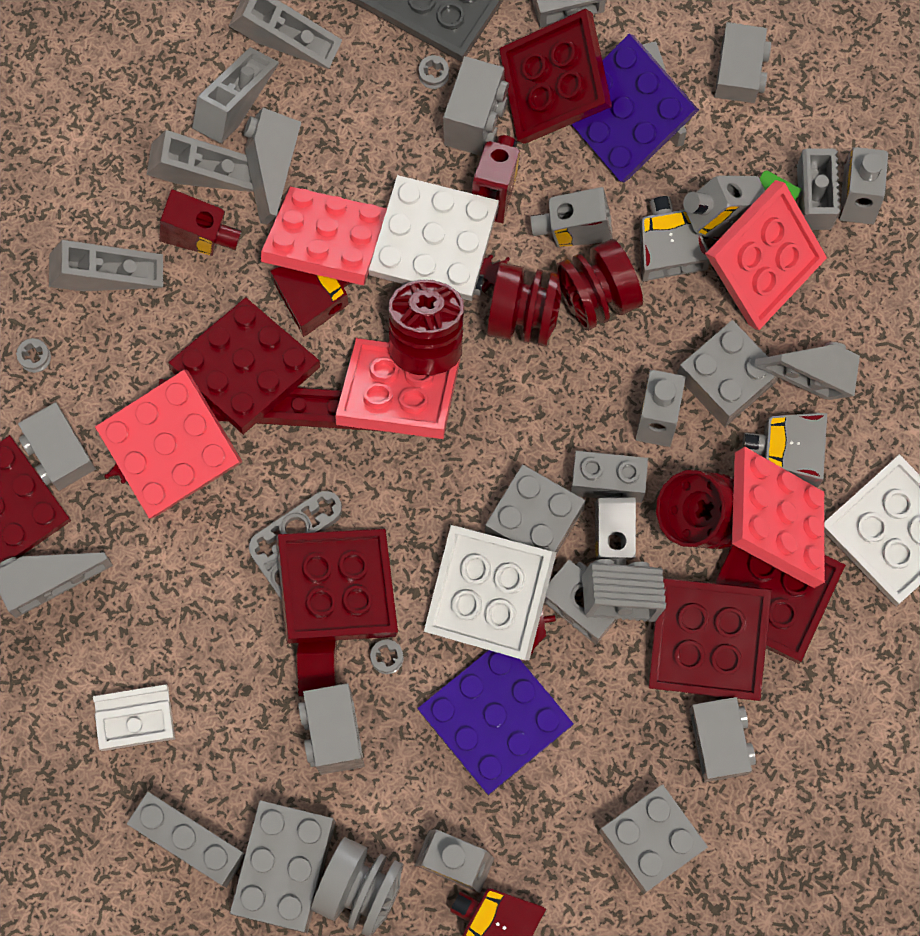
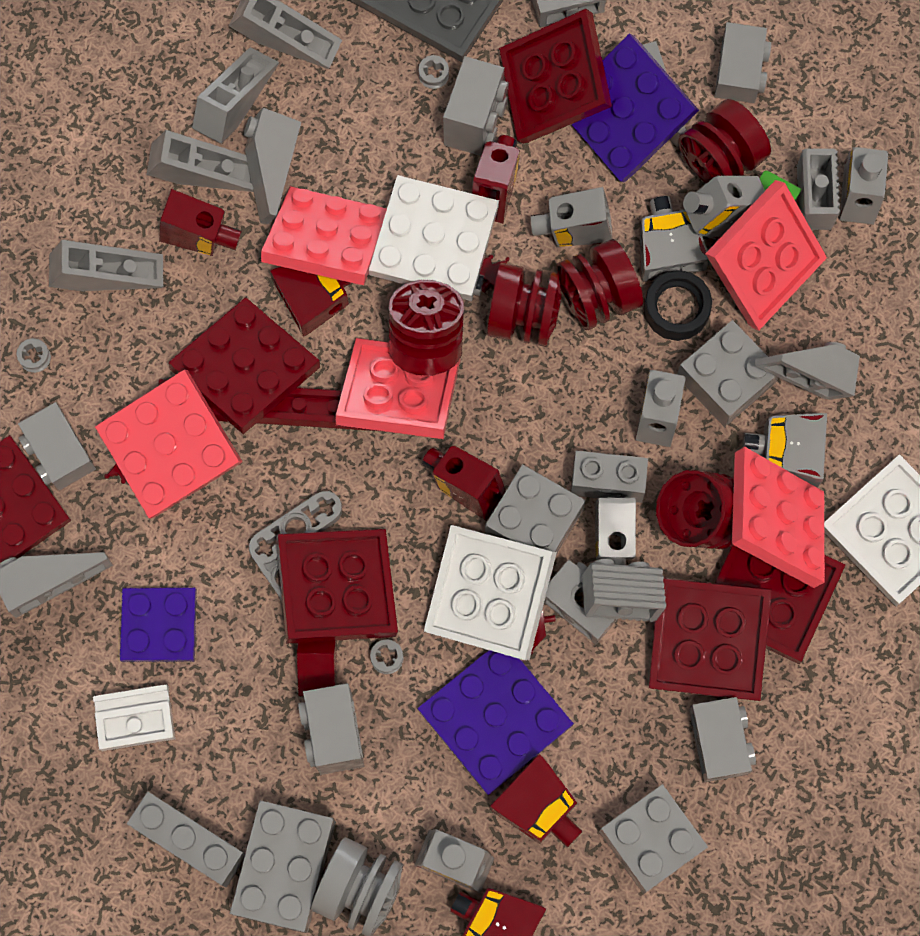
none -> dark purple plate [120,588,197,662]
none -> dark red torso [422,446,506,521]
none -> dark red torso [490,754,583,848]
none -> black tyre [644,270,713,341]
none -> dark red wheel [678,99,771,184]

